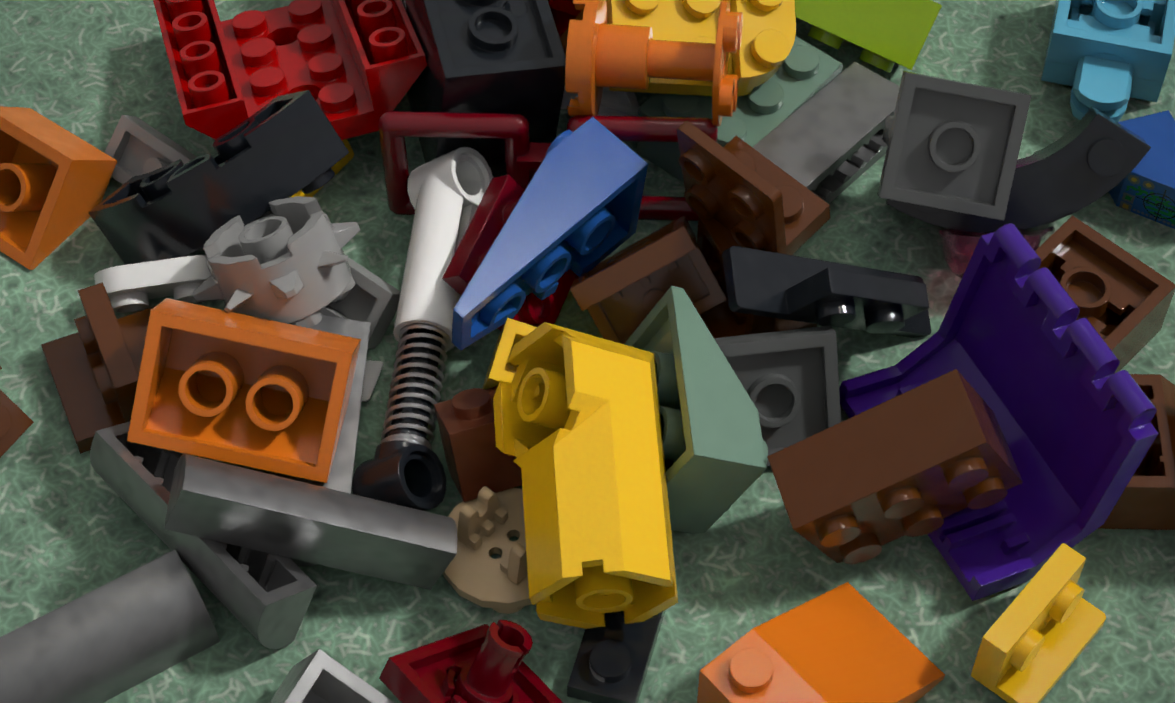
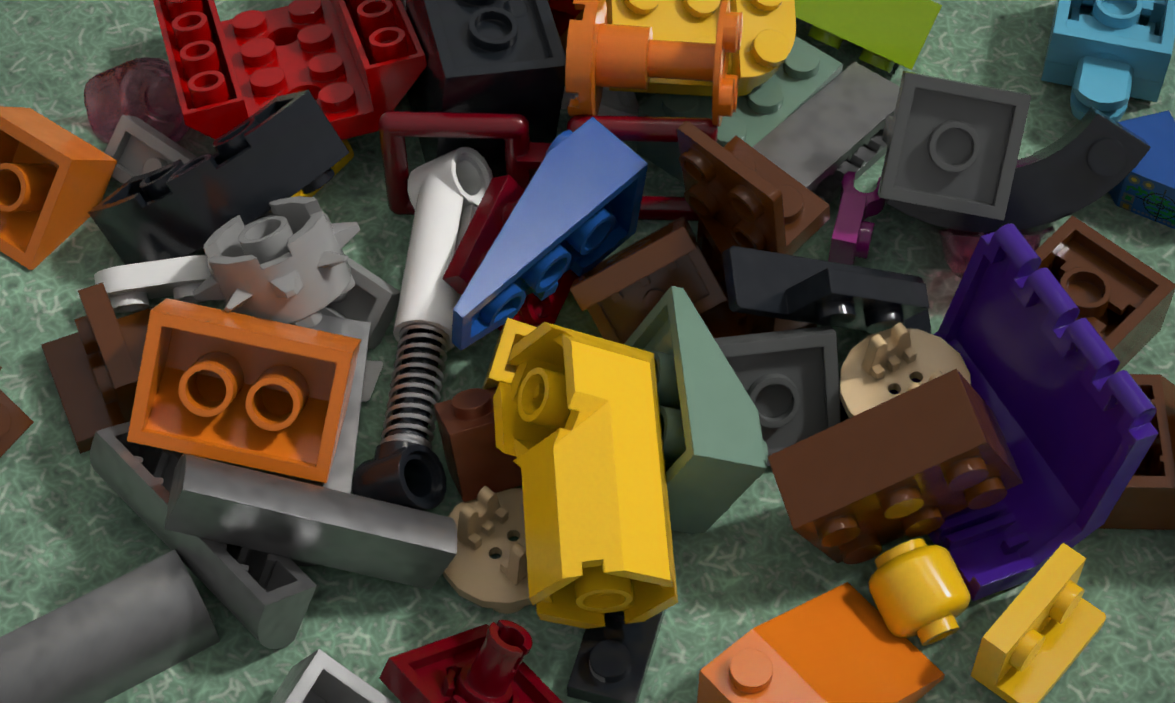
none -> clear pink piece [84,57,190,144]
none -> magenta plate [828,171,886,265]
none -> tan plate [839,323,971,418]
none -> yellow head [868,538,970,646]

